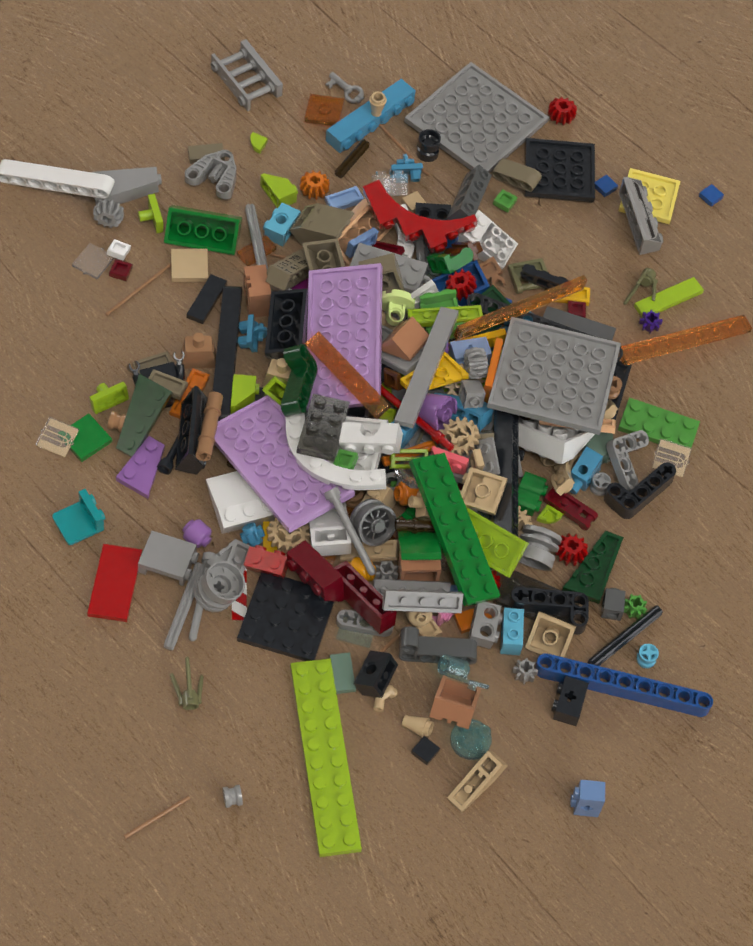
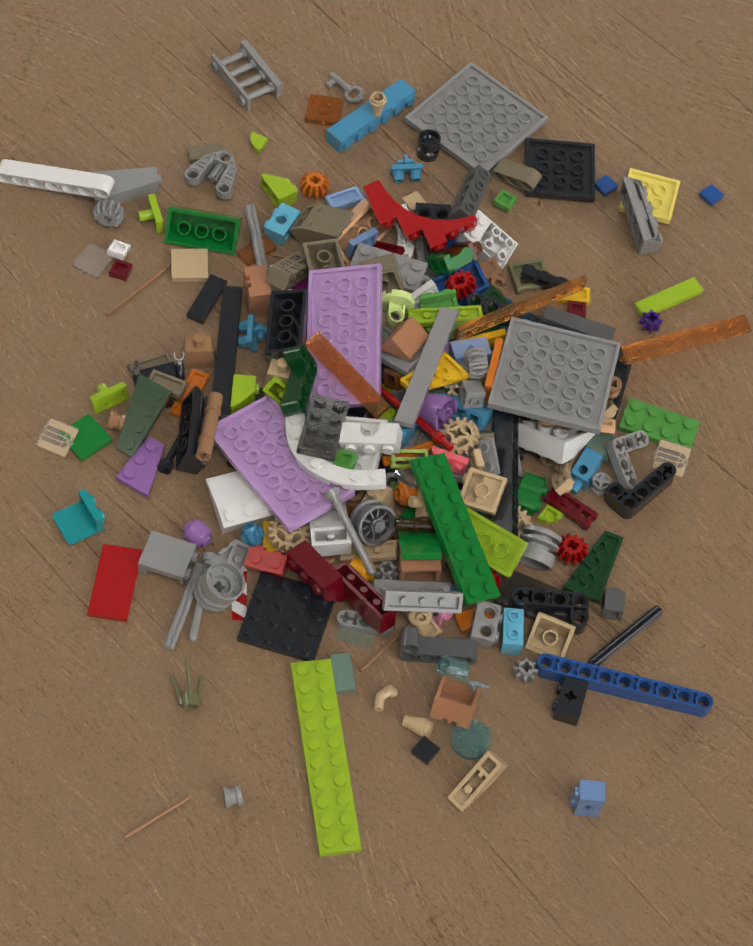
dark brown axle [335,139,370,178] -> none
black brick [354,650,398,698] -> none
clear brick [372,170,409,196] -> none
red gear [548,96,577,126] -> none
olive plant [624,268,658,305] -> none
bright green gear [624,594,647,619] -> none
medium azure wheel [636,644,659,668] -> none

